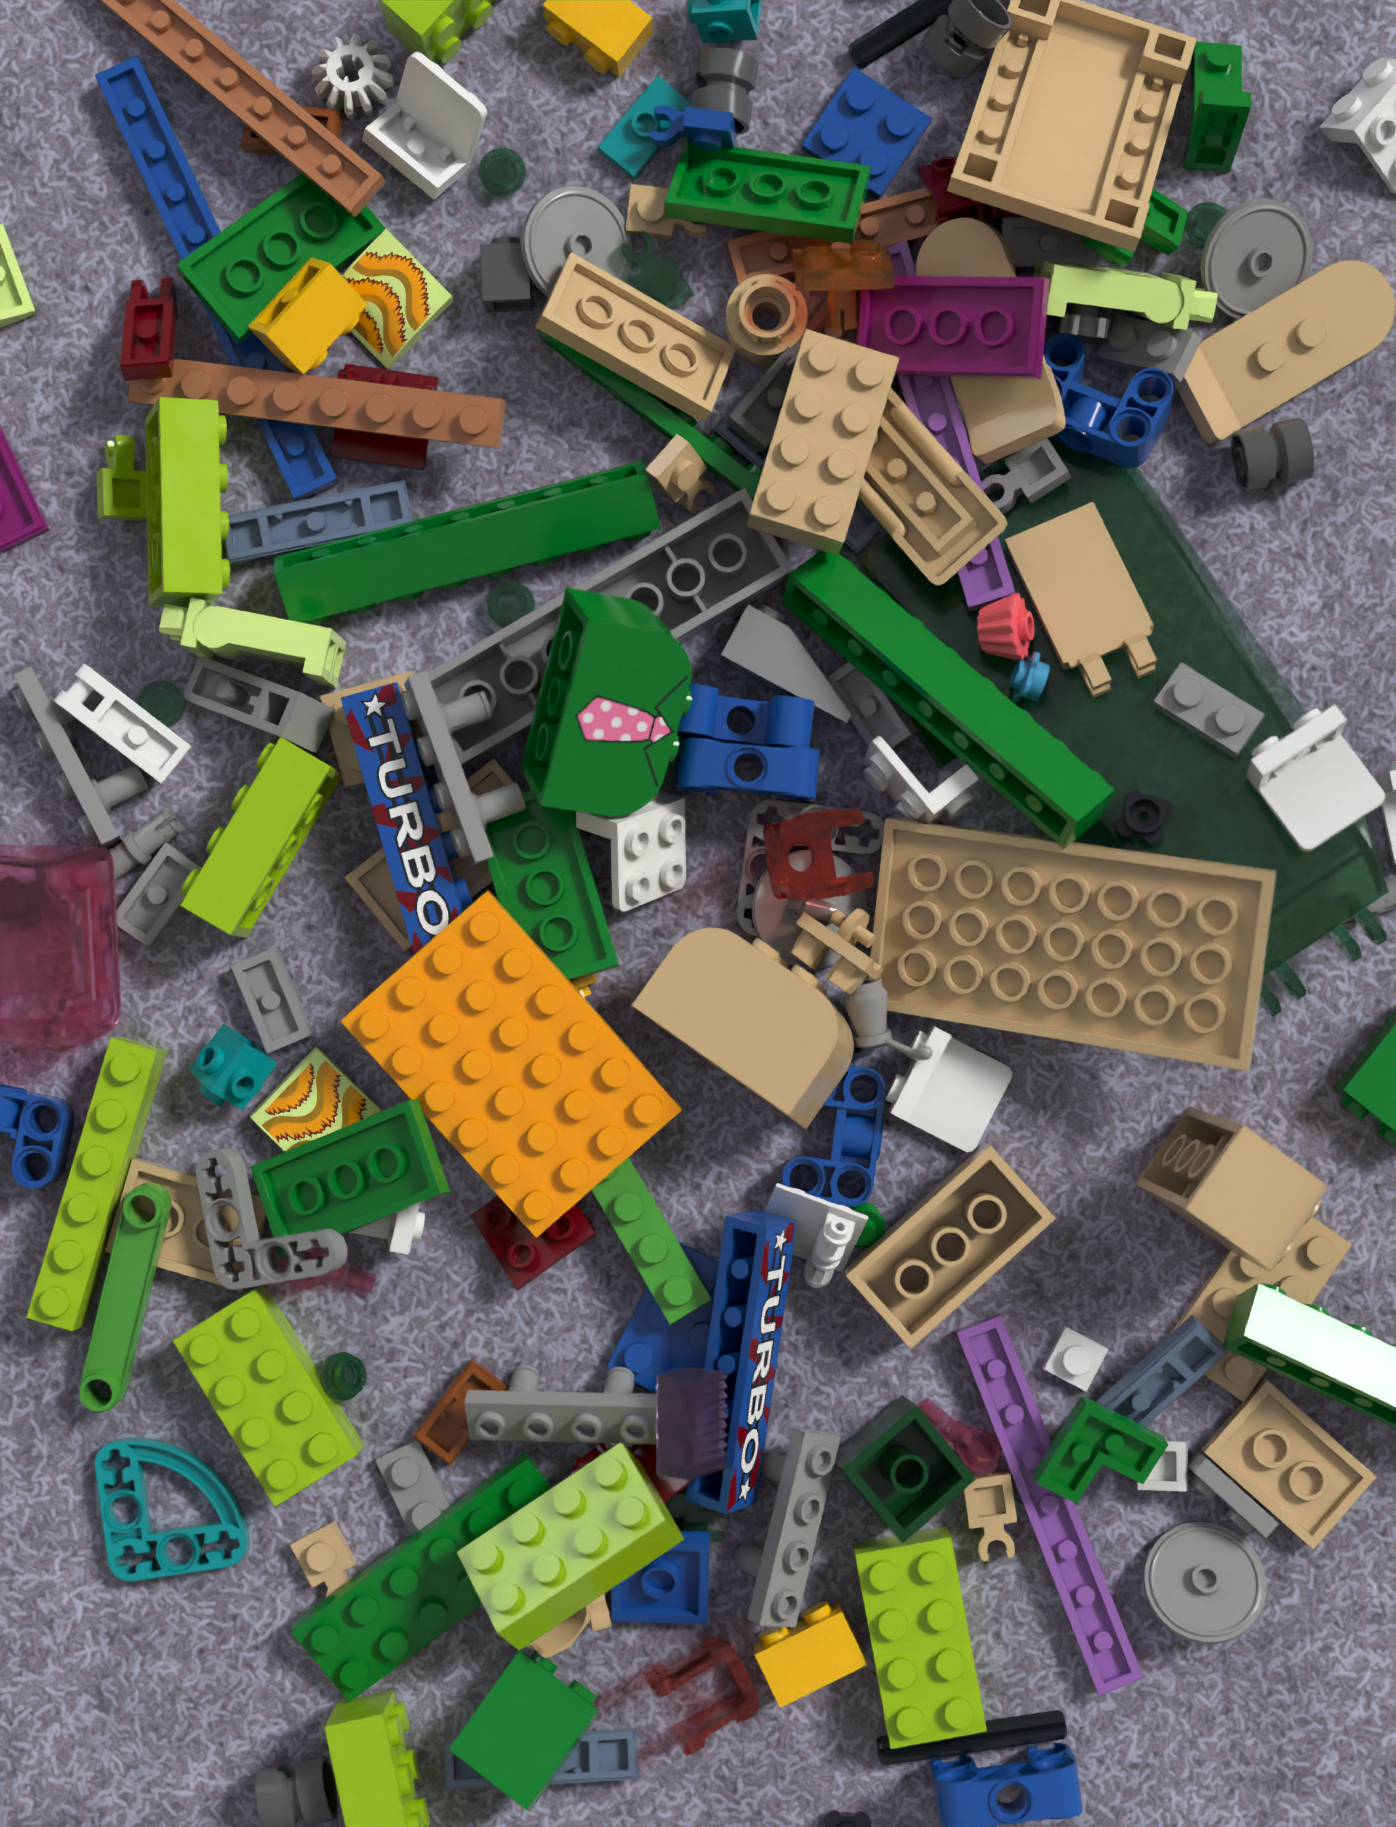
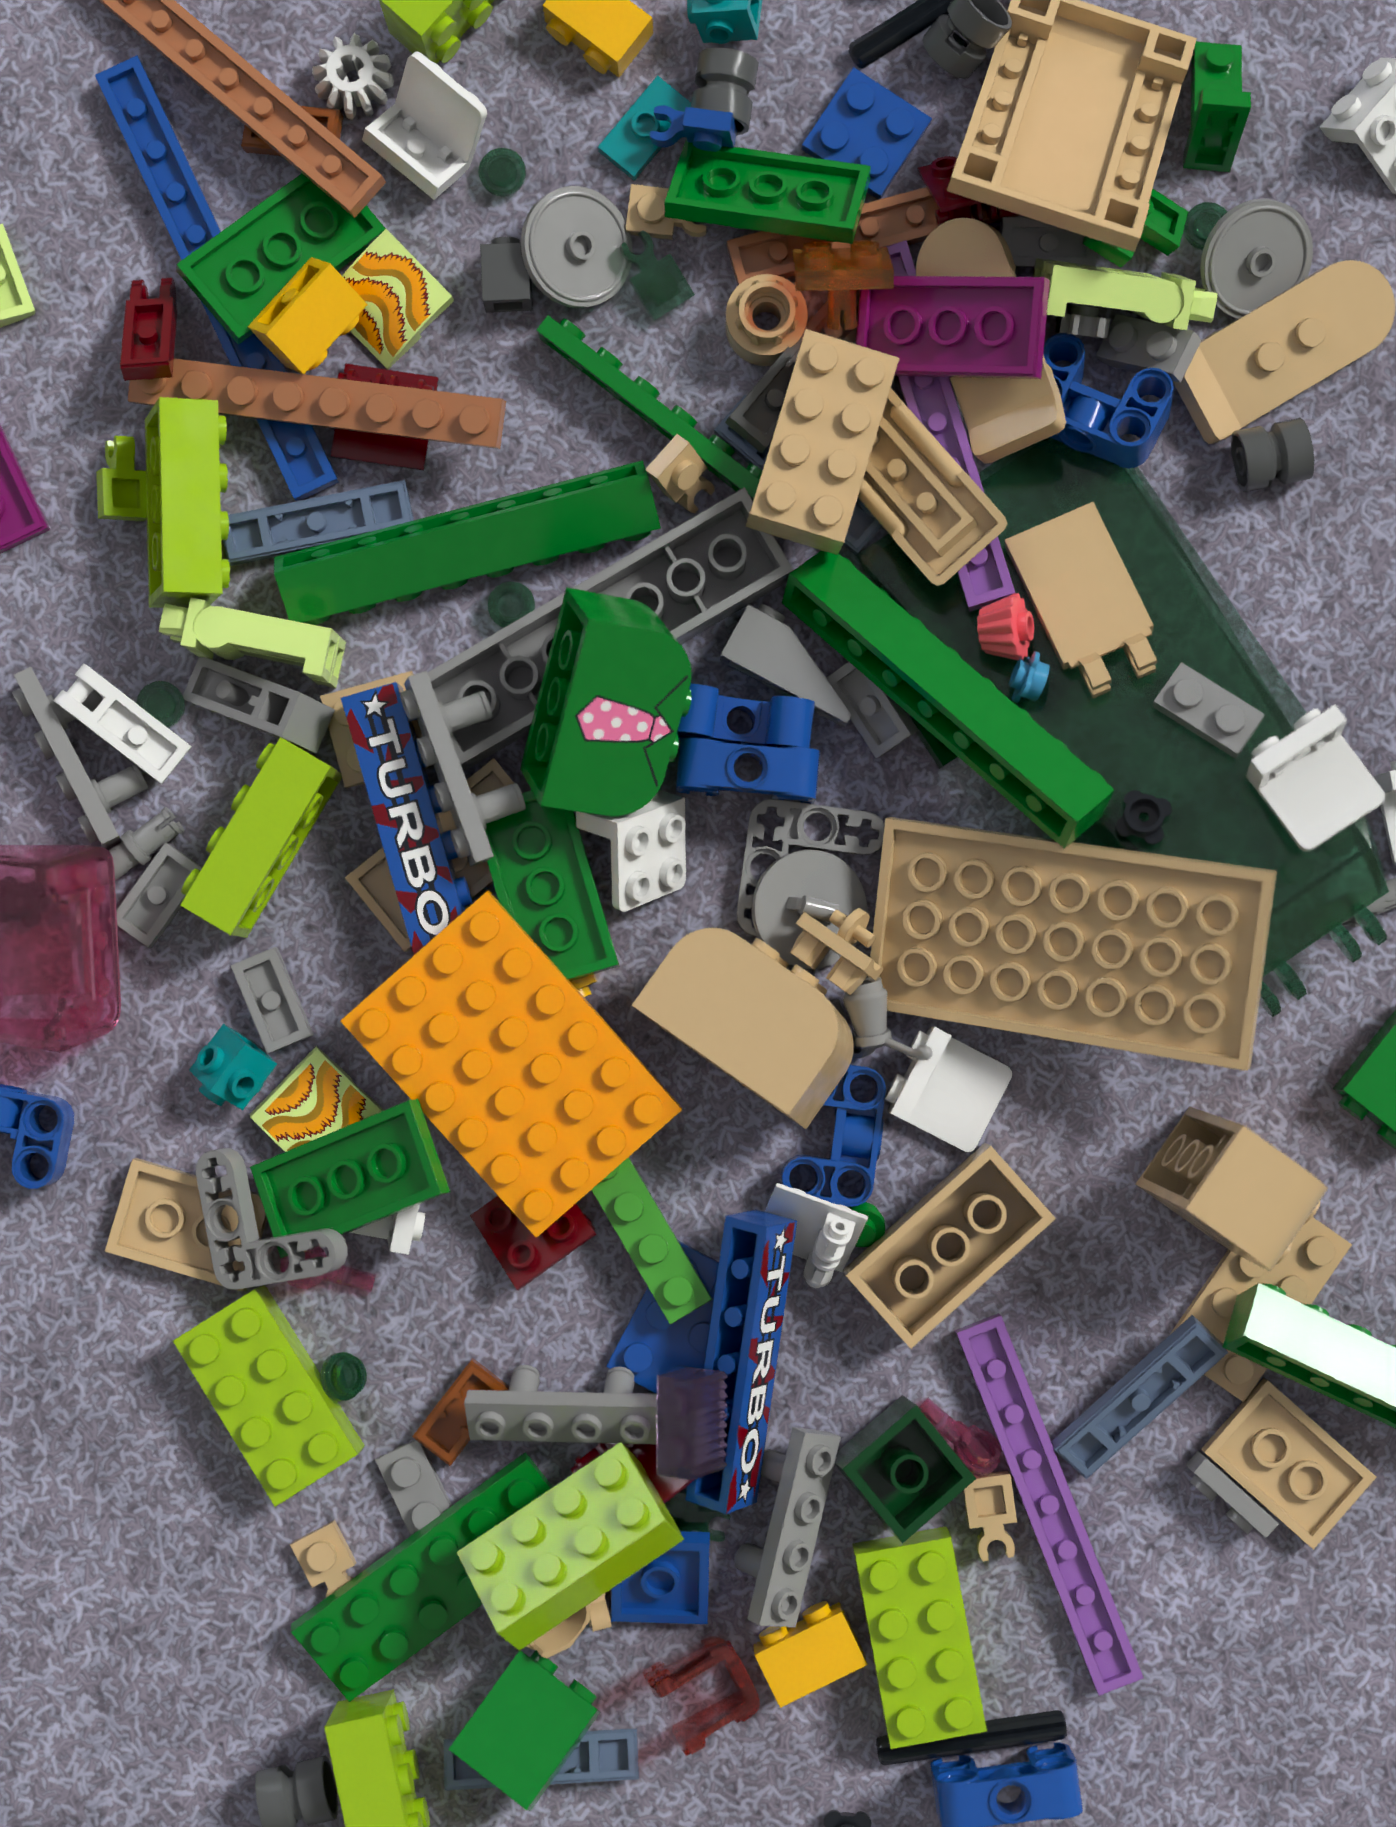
lime brick [26,1037,168,1332] -> none
bright green piece [79,1182,171,1412] -> none
teal beam [95,1438,250,1582] -> none
tan plate [535,252,736,423] -> none
clear red piece [763,808,873,901] -> none
white bracket [863,736,979,825] -> none
light grey plate [981,438,1072,514] -> none
green plate [1032,1395,1168,1504] -> none
white plate [1042,1325,1109,1392] -> none
white plate [1138,1441,1188,1492] -> none
light grey shield [1143,1522,1267,1644] -> none

